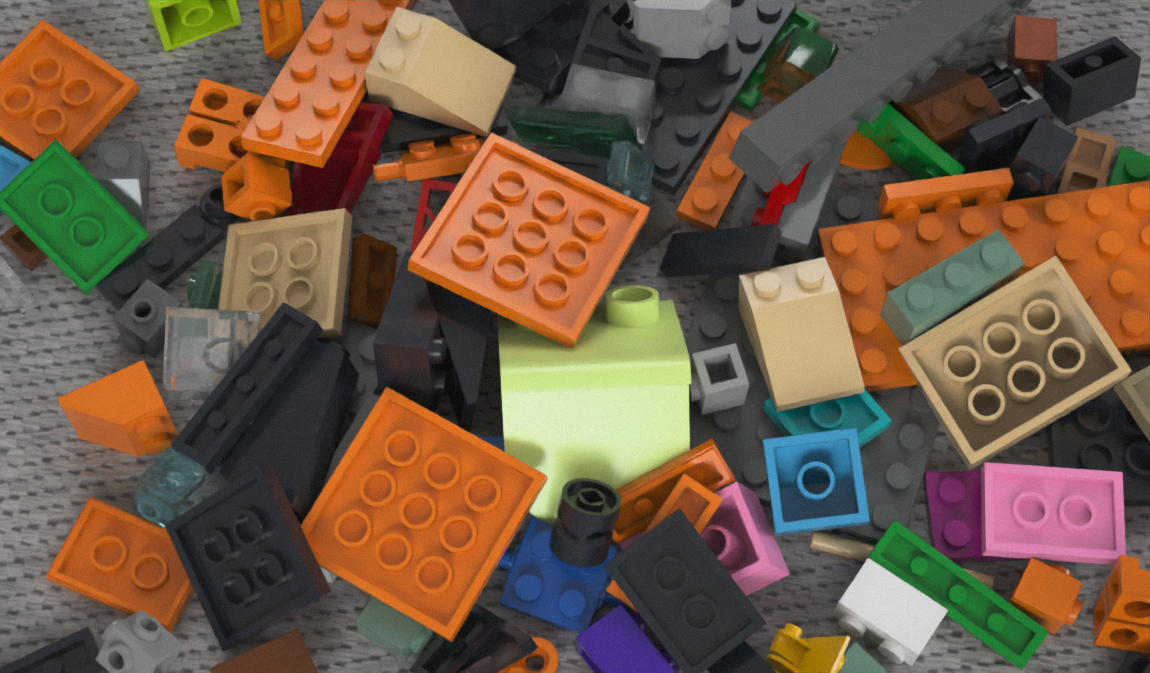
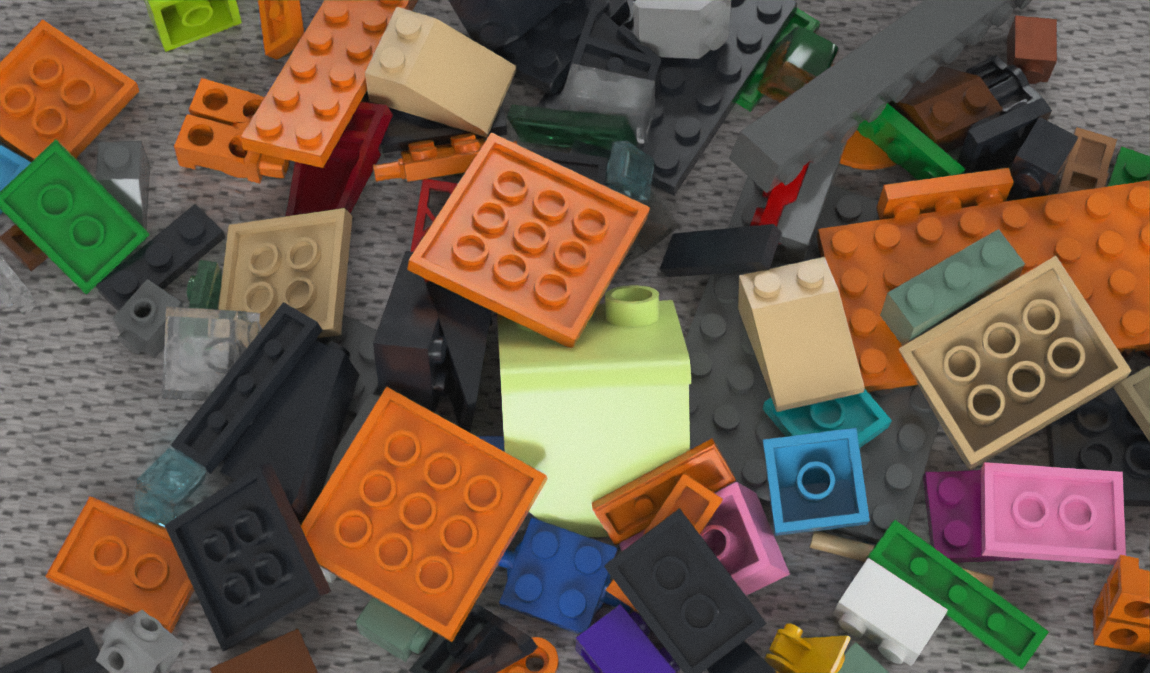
orange slope [57,360,179,457] -> none
black plate [199,185,240,224] -> none
orange brick [221,153,292,221] -> none
reddish brown plate [348,233,397,329] -> none
black wheel [549,478,622,568] -> none
orange plate [676,111,754,230] -> none
light grey brick [689,343,749,415] -> none
orange brick [1008,557,1084,635] -> none
black brick [1043,36,1141,126] -> none

